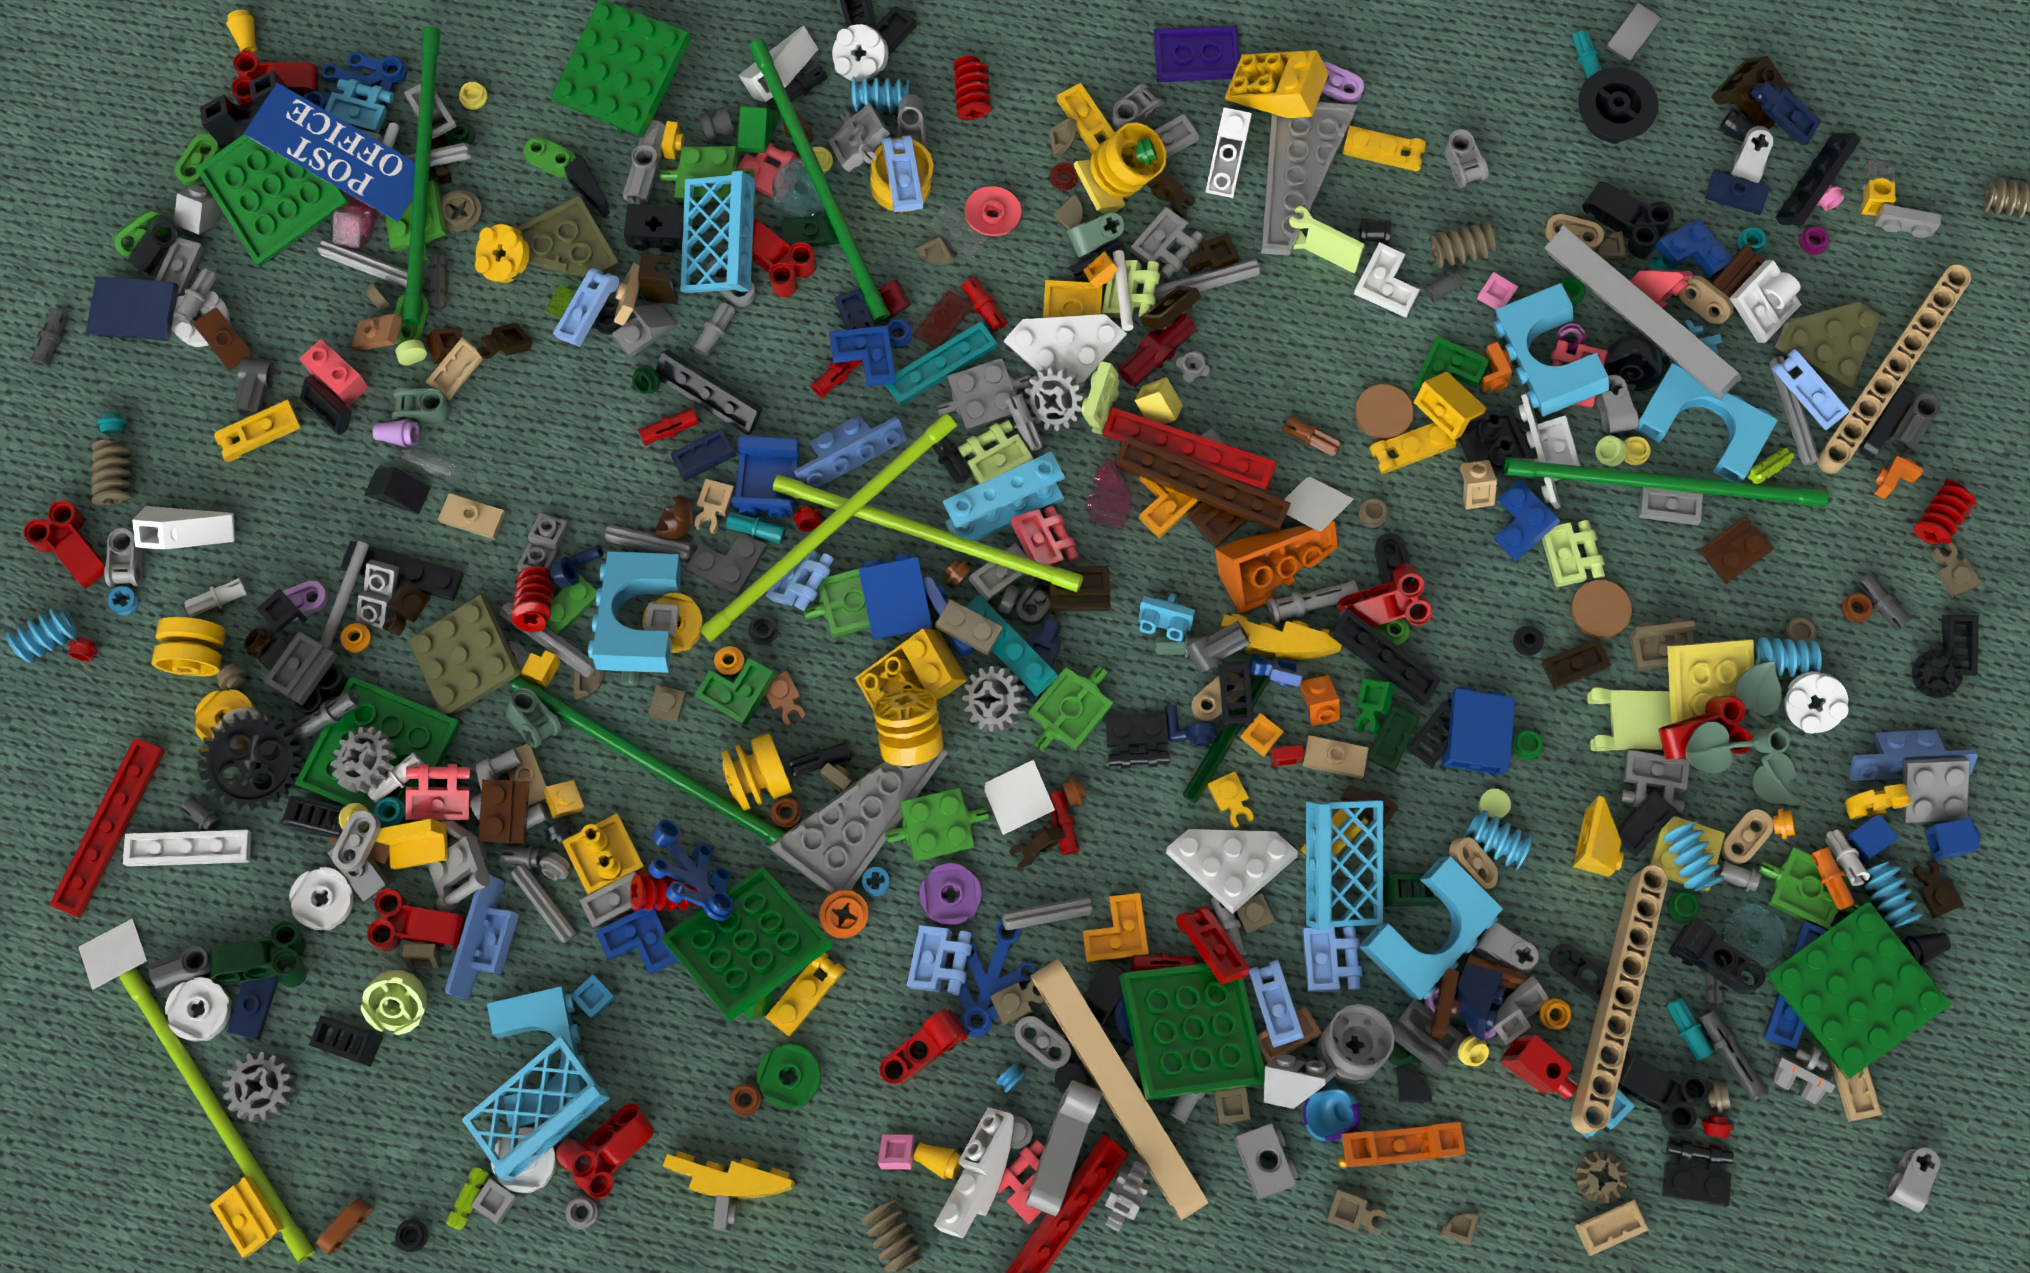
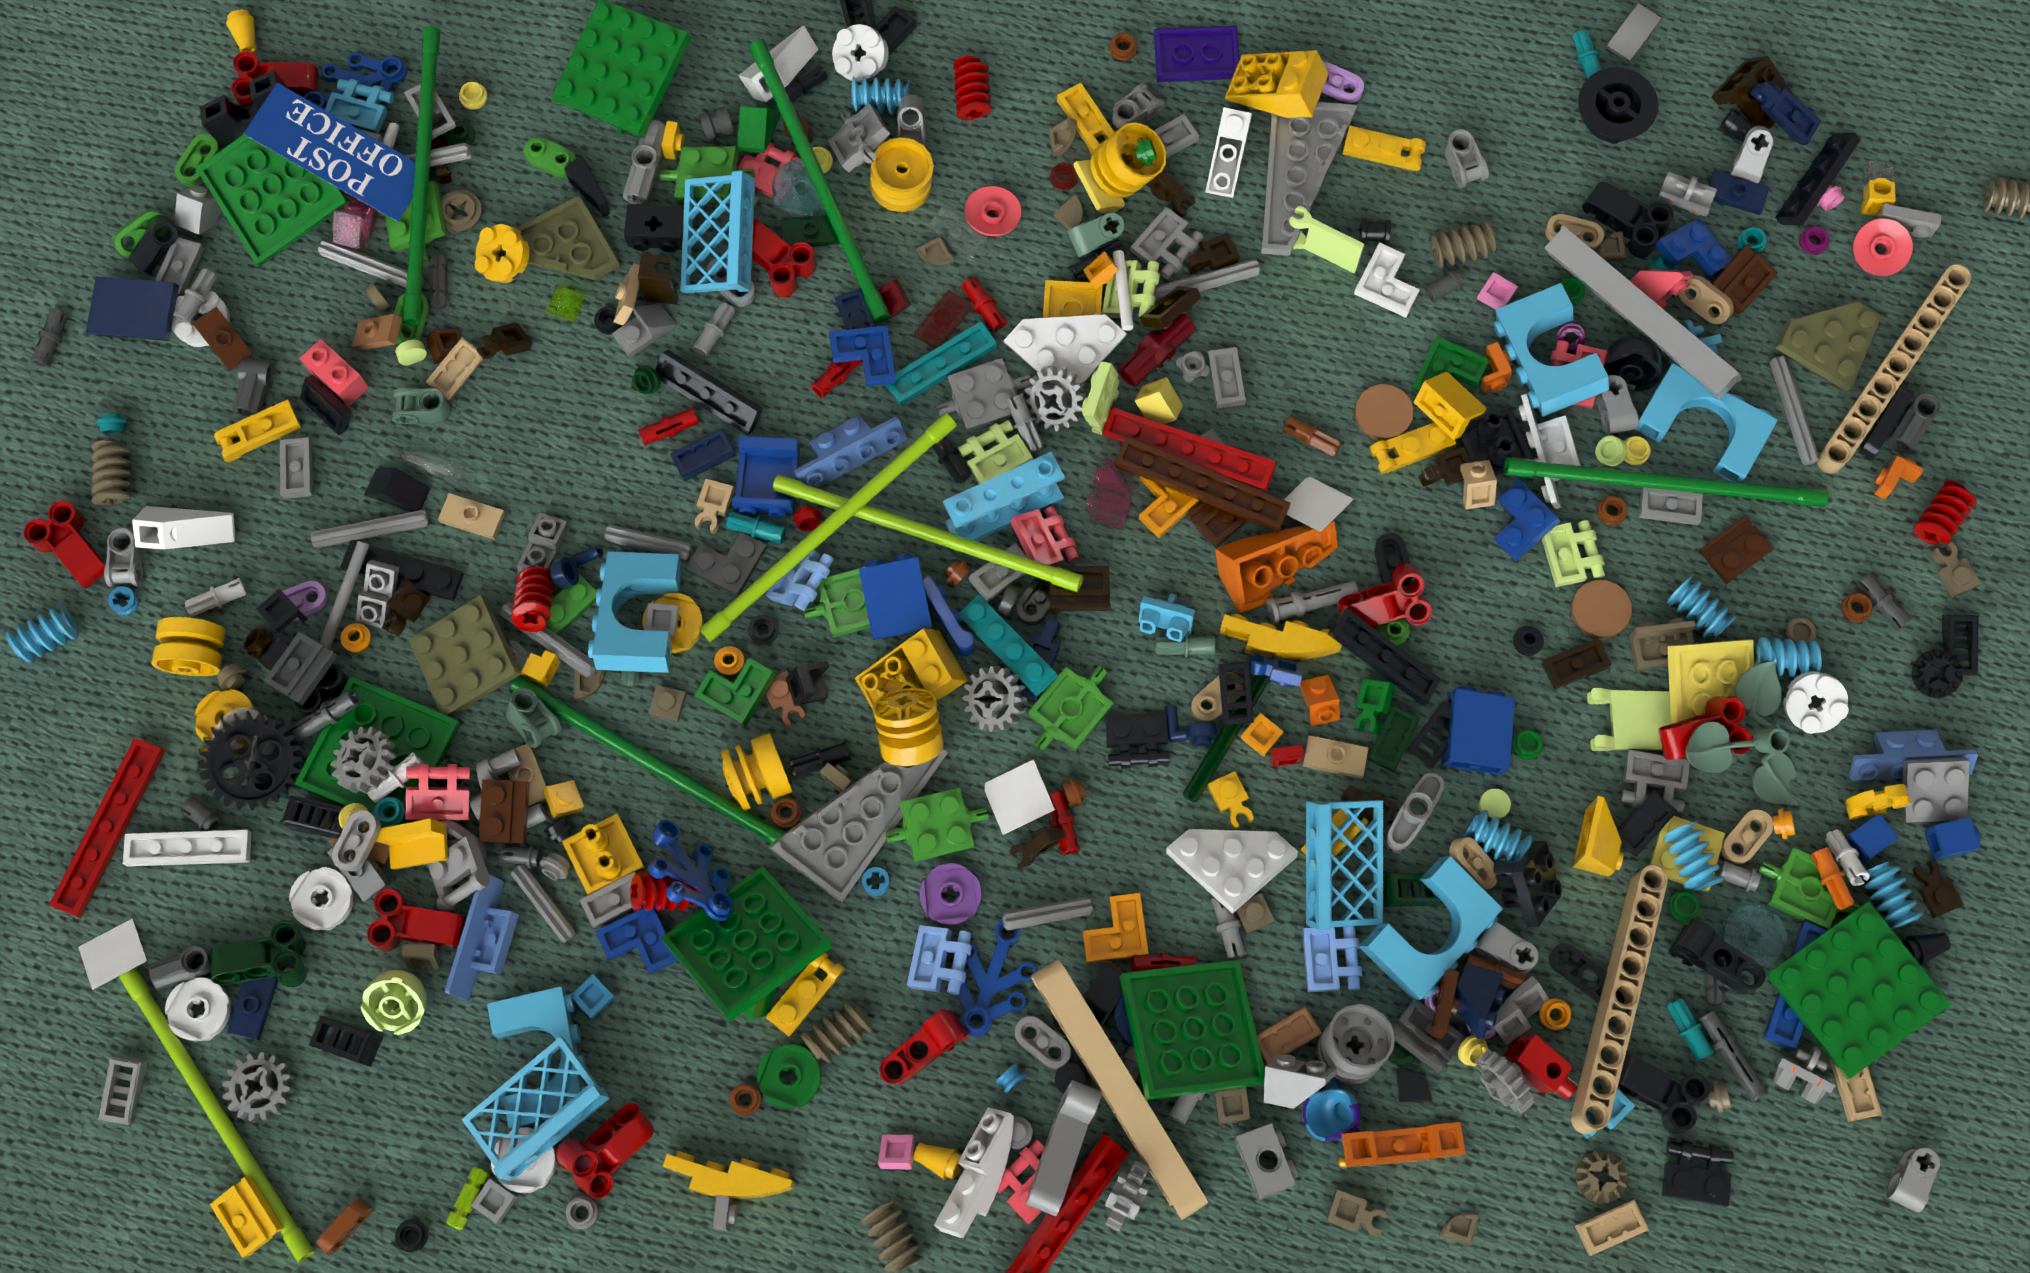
red plate [68,637,98,662] -> none
lavender cone [373,419,420,448] -> none
light blue plate [553,268,619,347] -> none
reddish brown hair [655,495,694,540] -> none
orange gear [819,889,869,938] -> none
light blue plate [882,135,923,212] -> none
blue plate [887,319,912,348] -> none
dark tan plate [935,599,1003,656] -> none
dark tan plate [990,980,1045,1026] -> none
red plate [1176,906,1250,985] -> none
dark grey piece [1185,621,1250,674] -> none
light blue plate [1249,959,1304,1048] -> none
dark tan plate [1358,499,1388,528] -> none
red plate [1701,1114,1734,1138] -> none
white plate [1729,260,1802,343] -> none
lime axle [1747,448,1794,484] -> none
light blue plate [1771,349,1850,430] -> none
none -> light grey slope [98,1054,148,1125]
none -> light grey plate [280,437,313,499]
none -> light grey axle [311,510,429,549]
none -> black panel [786,661,829,706]
none -> dark tan piece [801,1002,873,1065]
none -> dark orange plate [1109,33,1137,61]
none -> light grey plate [1207,347,1246,409]
none -> light grey connector [1385,773,1444,854]
none -> dark brown plate [1419,447,1471,487]
none -> light grey gear [1475,1049,1535,1114]
none -> black plate [1494,841,1562,927]
none -> dark orange plate [1597,496,1627,526]
none -> light grey hips [1657,172,1717,217]
none -> medium azure piece [1667,575,1737,640]
none -> coral dish [1853,219,1913,276]

